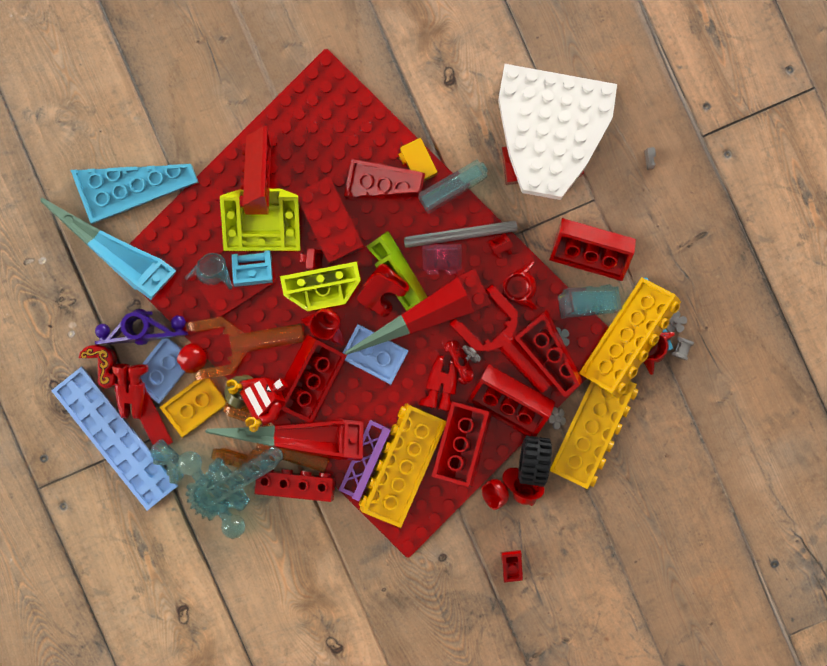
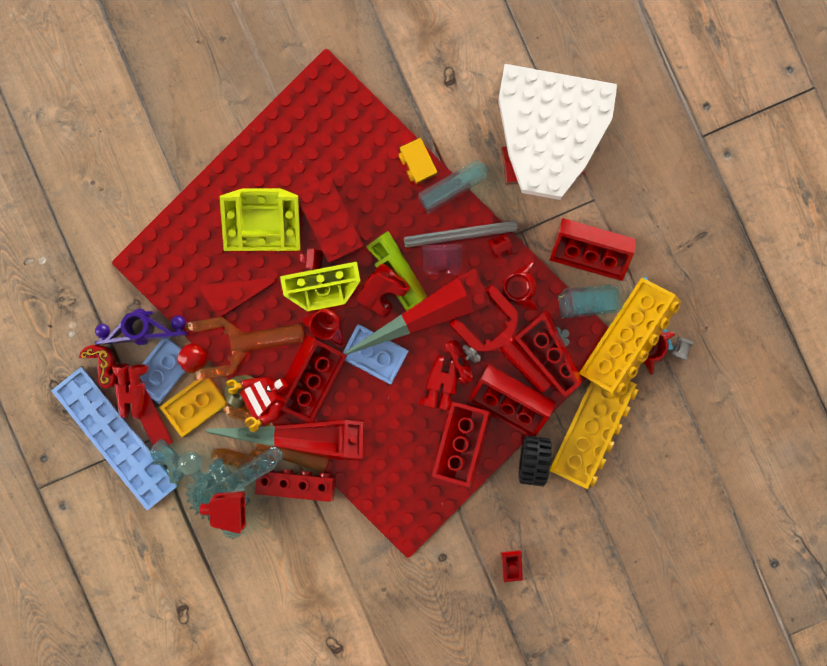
medium azure plate [40,198,176,300] -> none
medium azure wing [70,164,199,224] -> none
clear light blue piece [185,253,232,289] -> none
medium azure plate [232,250,273,287] -> none
red slope [240,126,271,215] -> none
medium lavender fence [338,420,391,501] -> none
wing [344,159,425,197] -> none
yellow bracket [359,403,447,528] -> none
red hair [481,479,509,510] -> none
red piece [502,467,545,506] -> none
light grey plant [548,407,566,429] -> none
light grey tile [644,147,656,170] -> none
light grey plant [667,311,687,333] -> none
none -> red torso [199,491,246,534]

